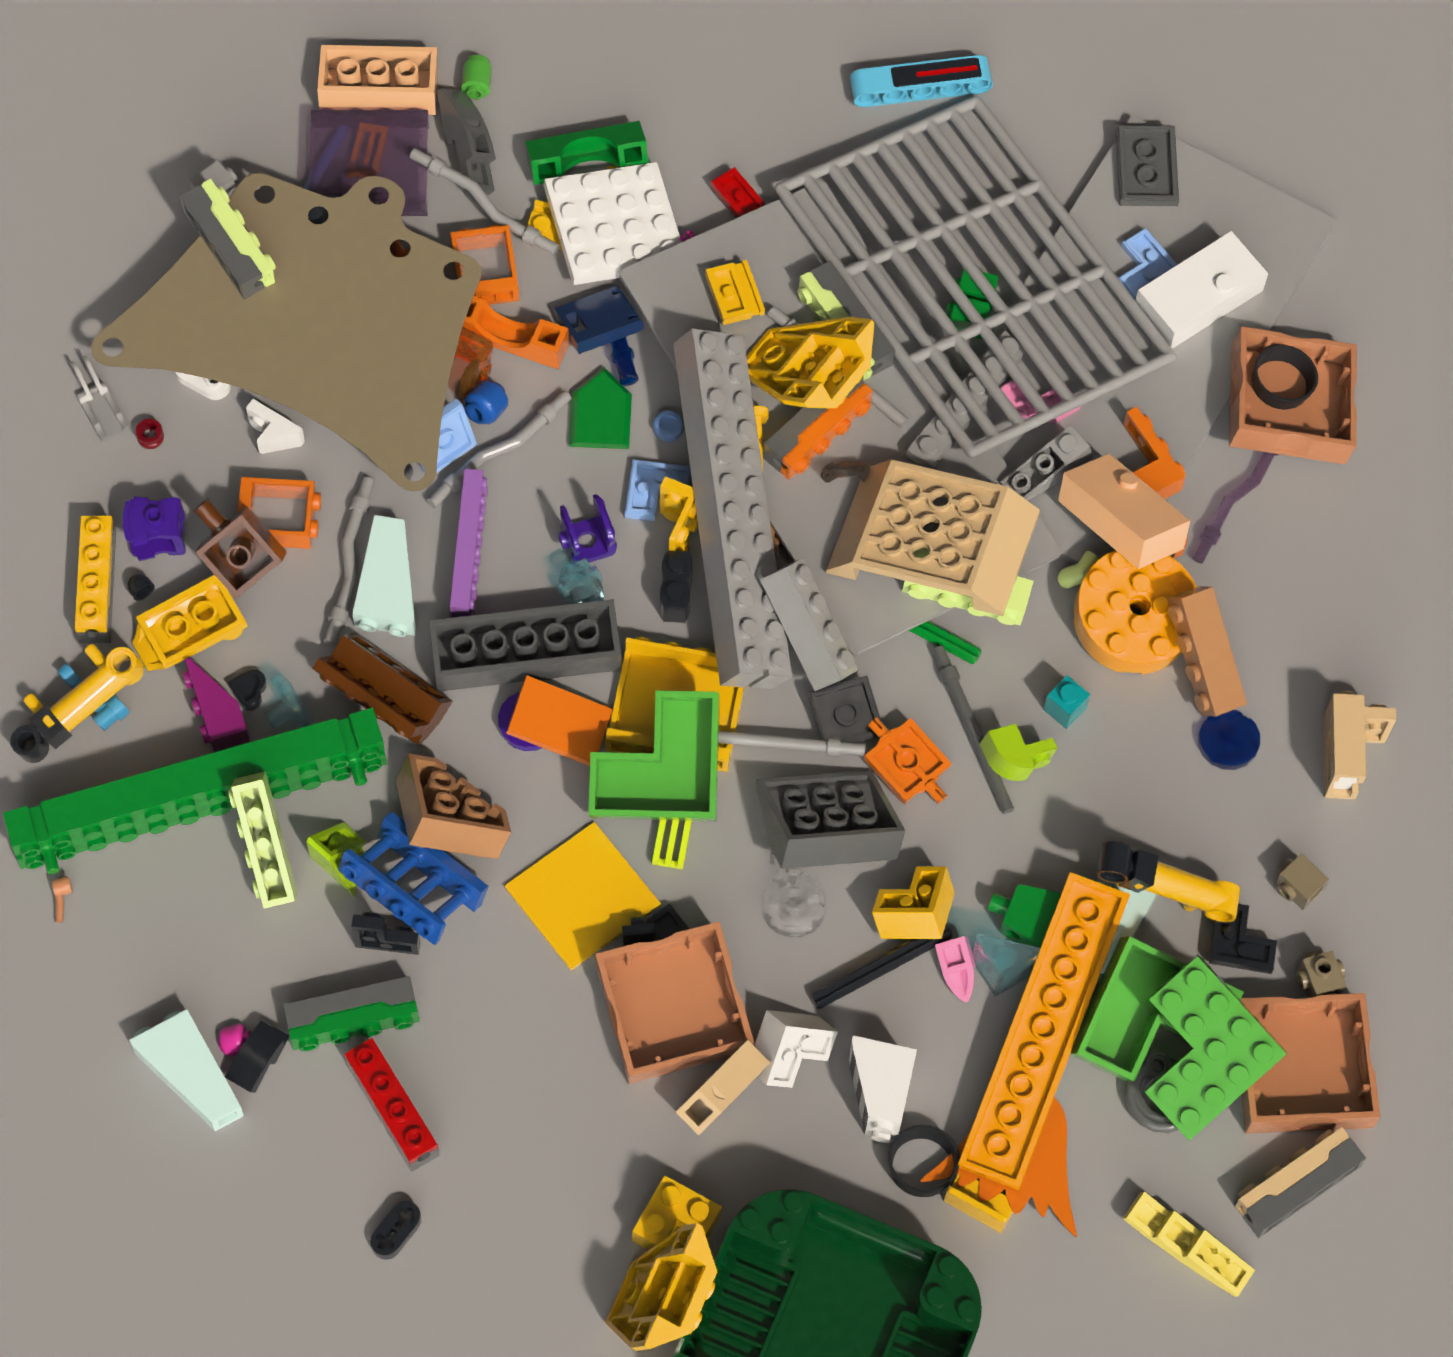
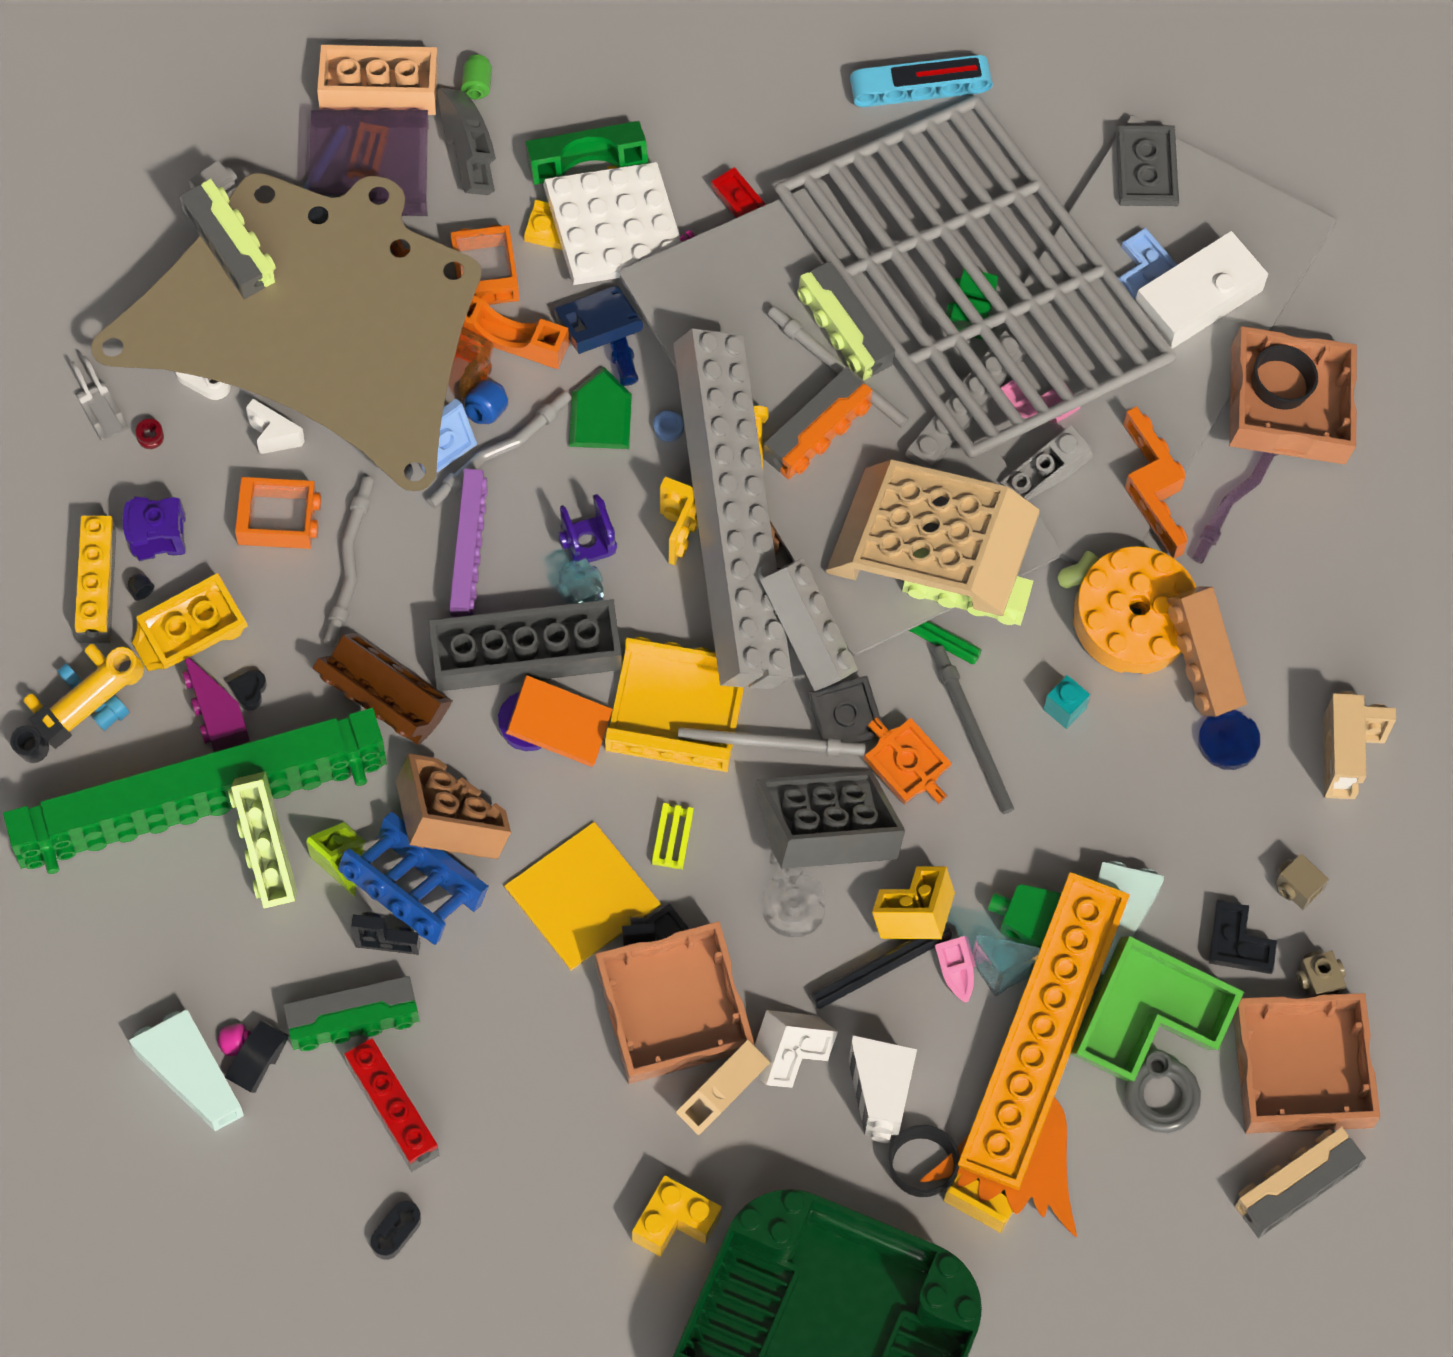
nougat hand [52,876,73,923] -> none
reddish brown brick [193,498,287,598] -> none
clear light blue tile [264,673,314,729] -> none
light aqua slope [352,515,416,637] -> none
light grey bar [410,148,560,255] -> none
bright green piece [588,690,720,821] -> none
yellow wedge [605,1223,717,1351] -> none
light blue tile [625,459,692,521] -> none
black brick [660,551,692,623] -> none
yellow plate [705,259,765,325] -> none
yellow wedge [746,317,874,409] -> none
clear smoke piece [821,460,870,483] -> none
lime brick [980,723,1058,781] -> none
light nougat brick [1058,453,1190,569] -> none
piece [1097,841,1241,922] -> none
light yellow slope [1122,1192,1255,1297] -> none
bright green piece [1145,954,1287,1141] -> none

